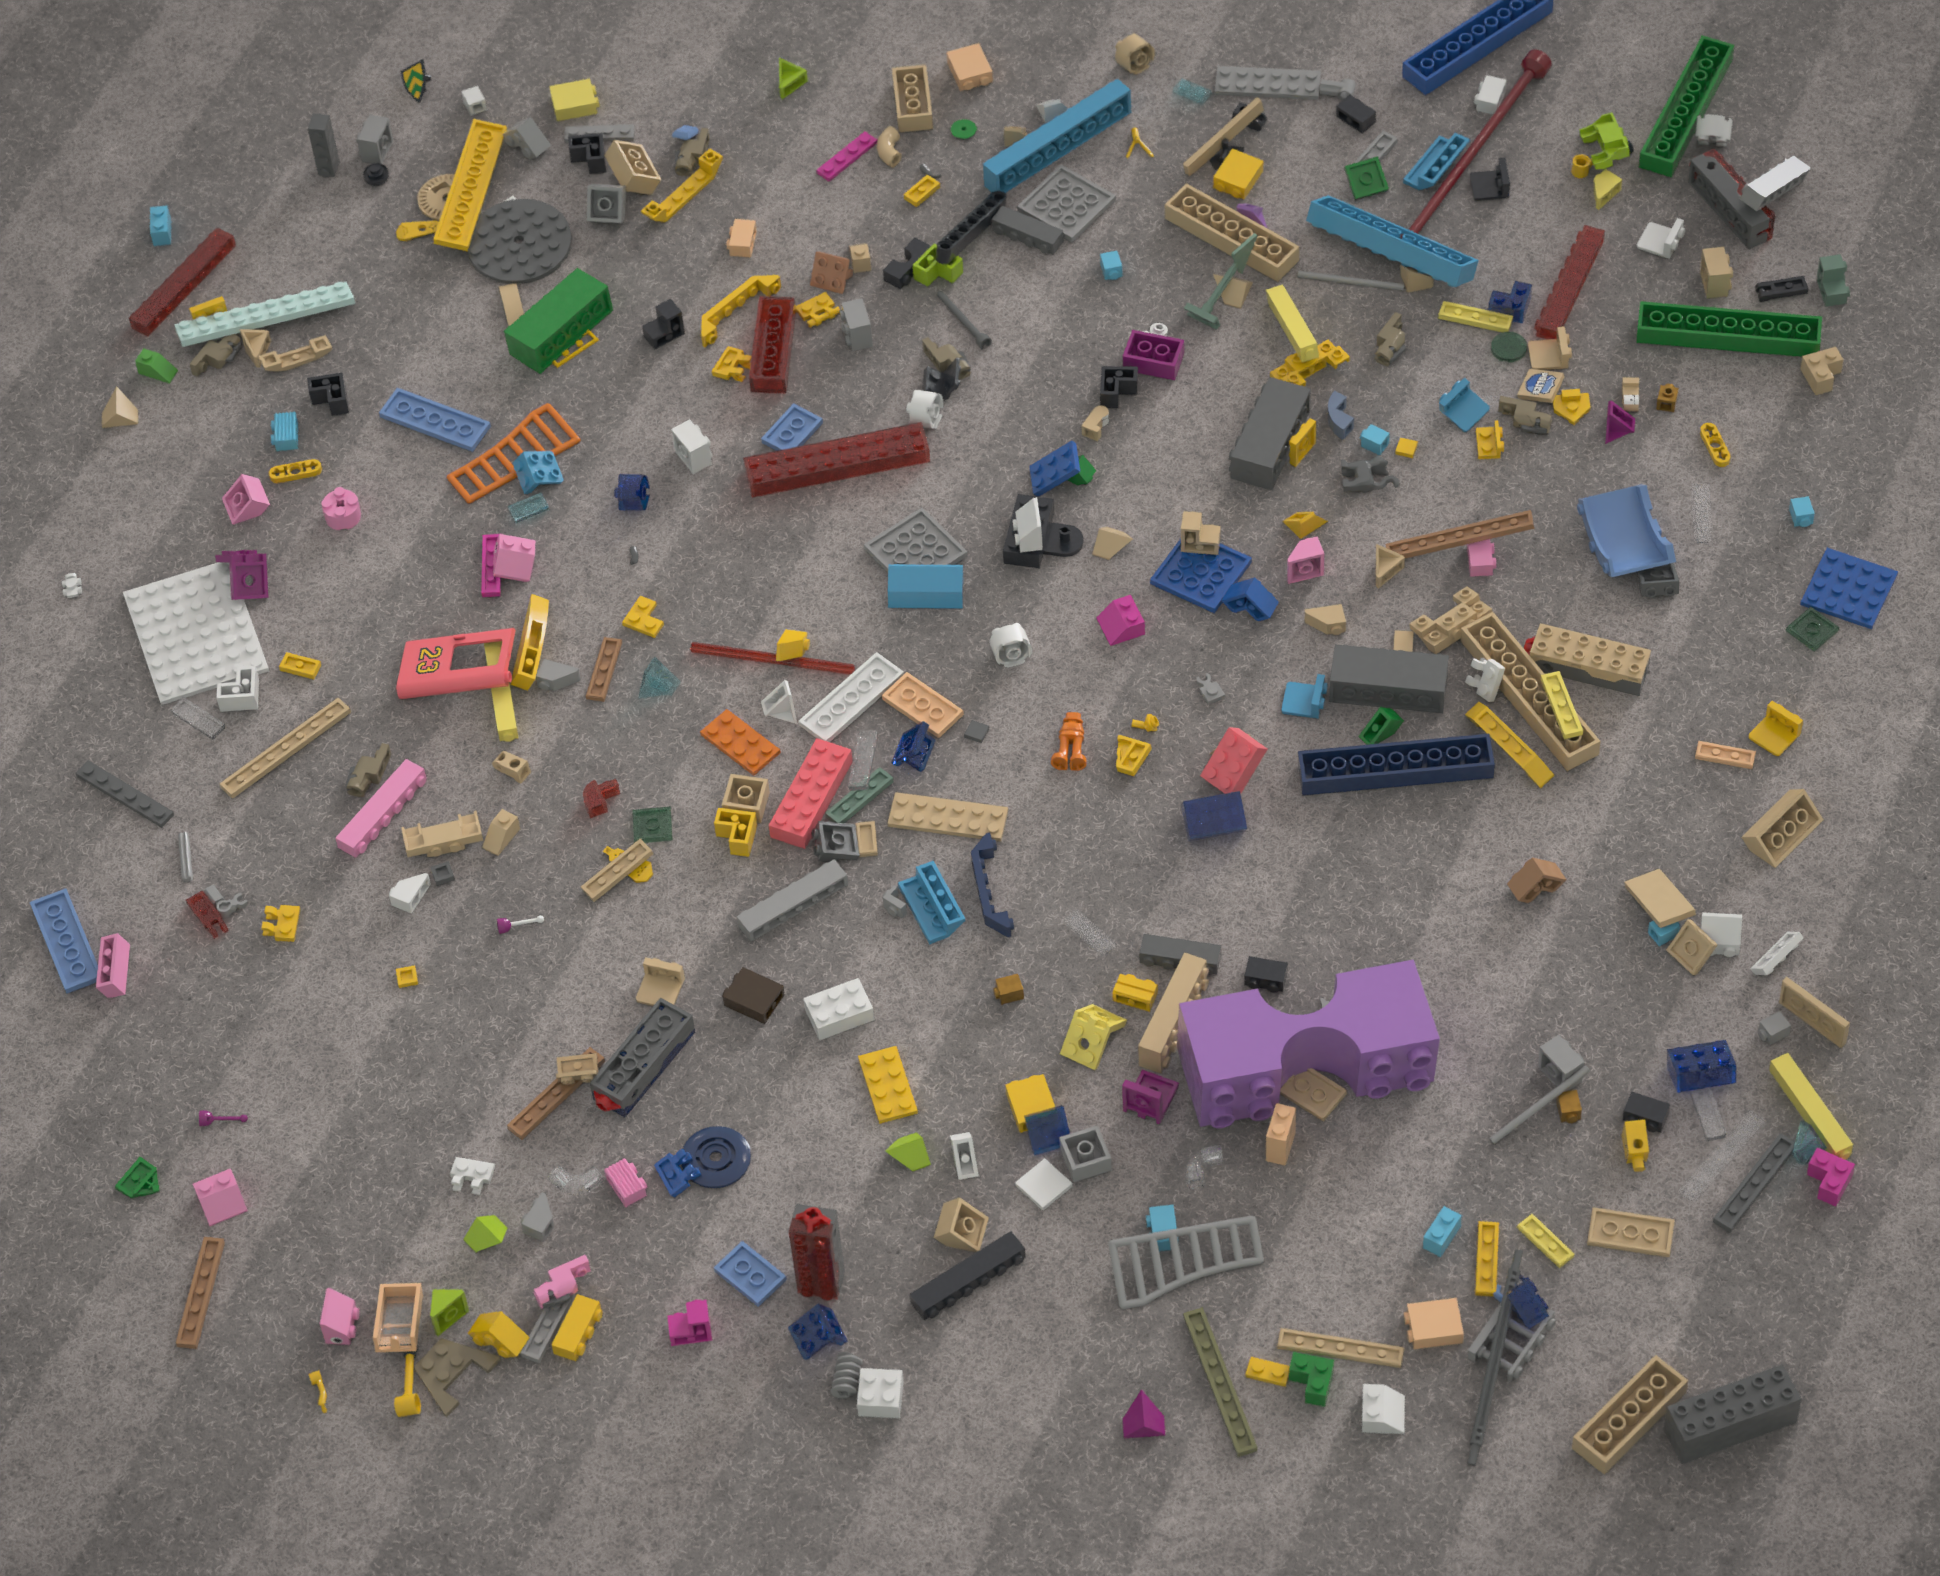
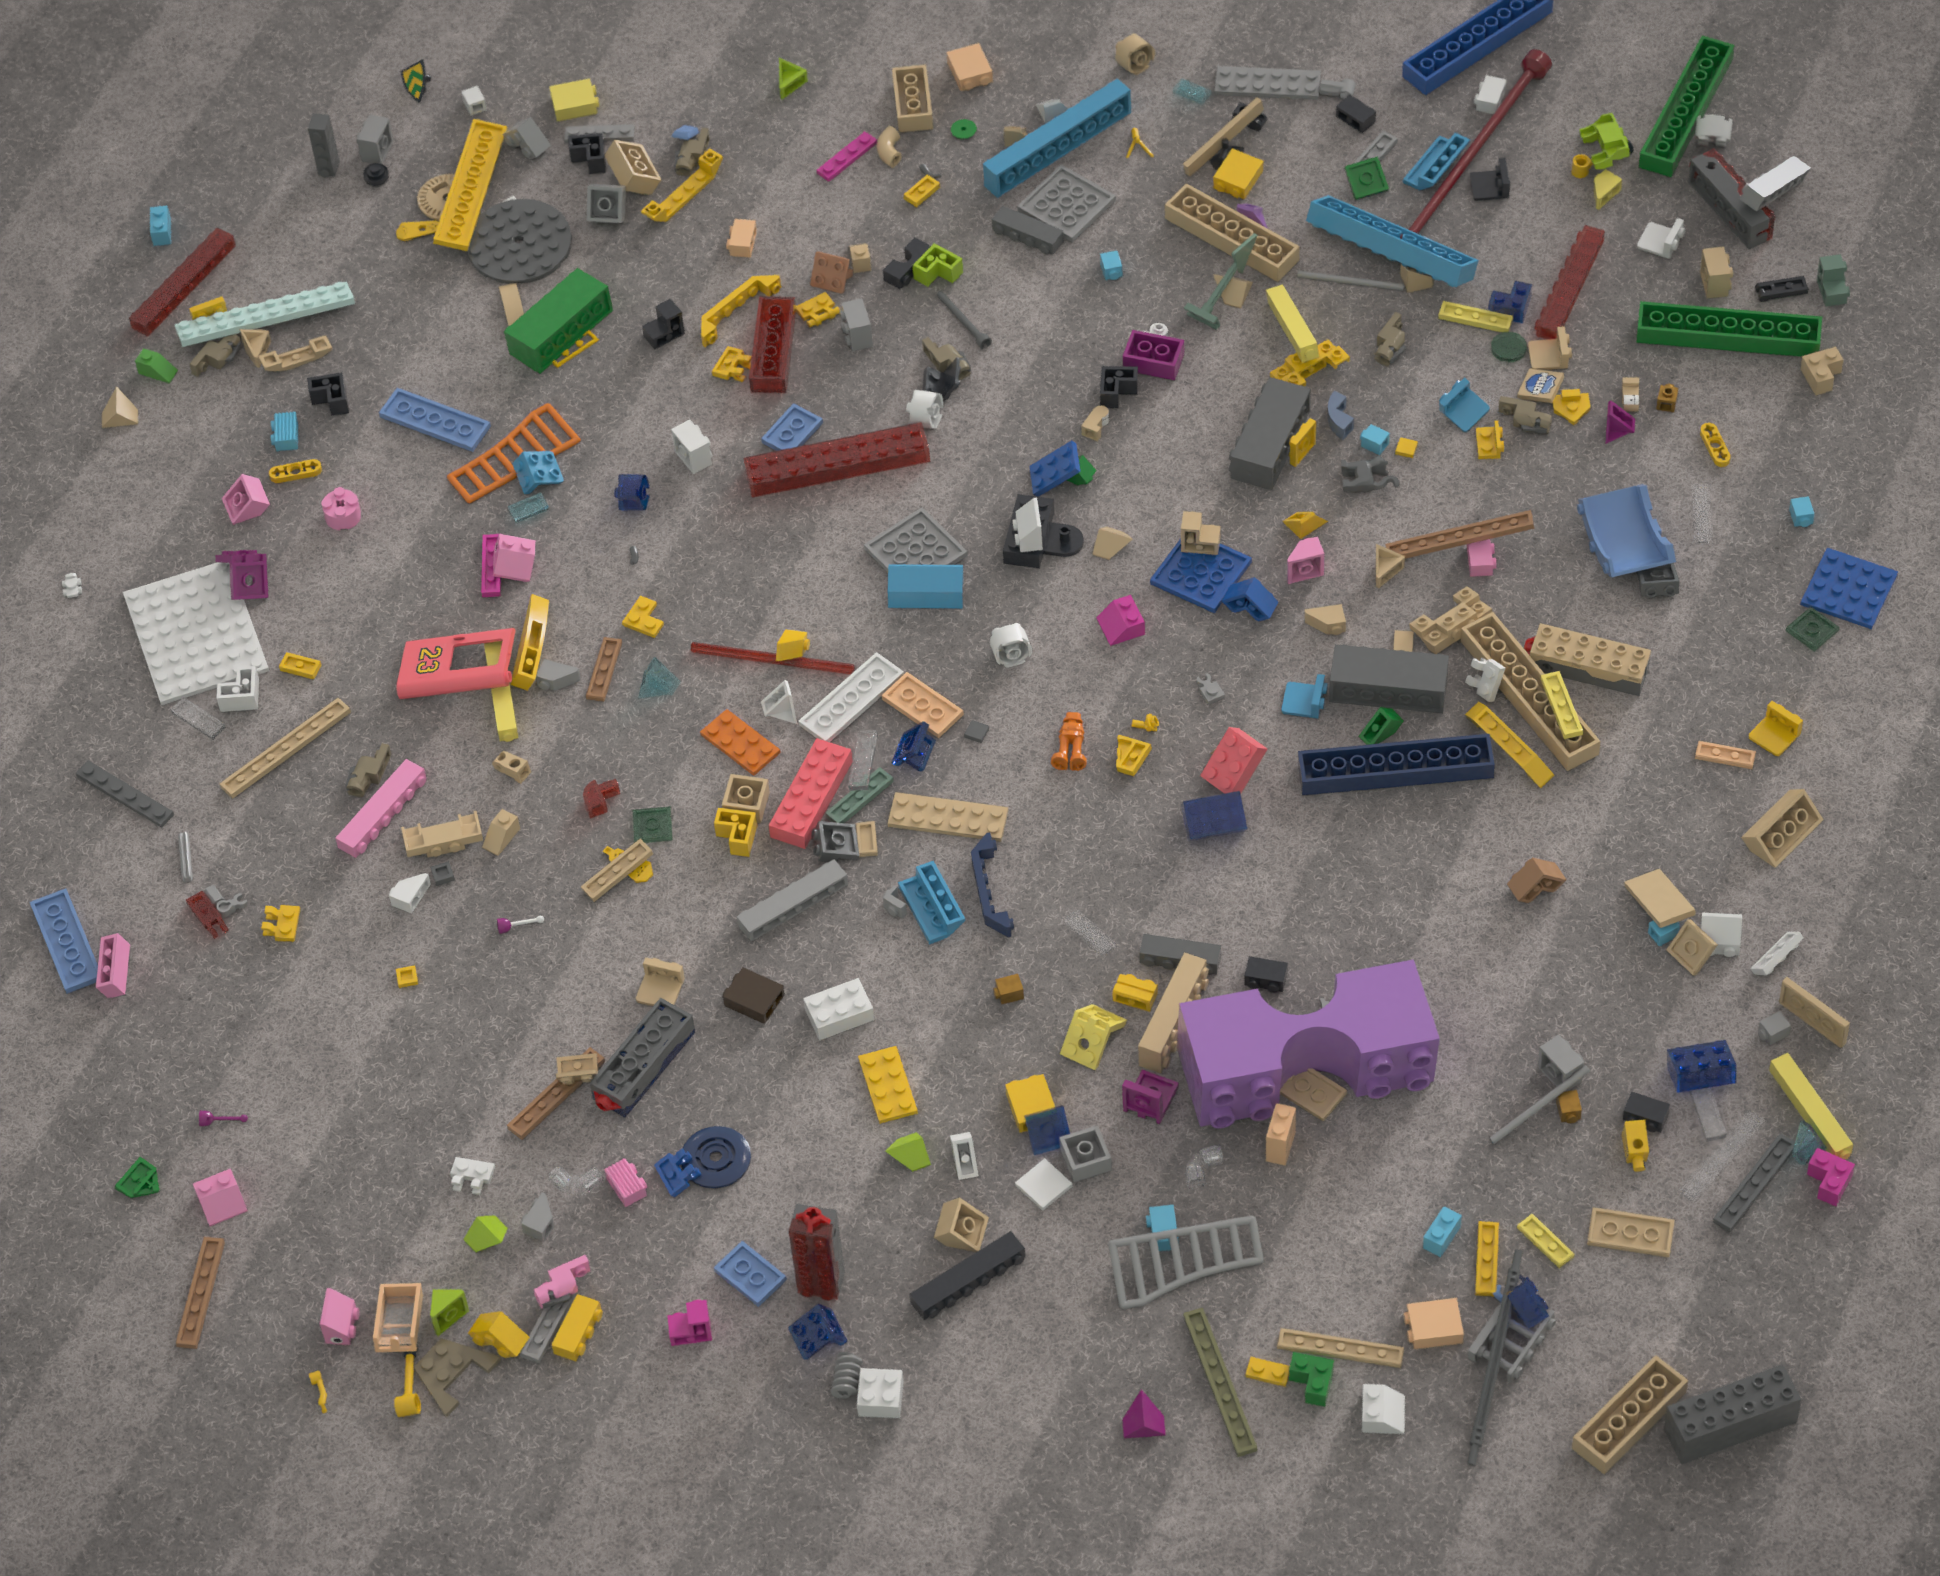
black beam [935,191,1007,264] -> none

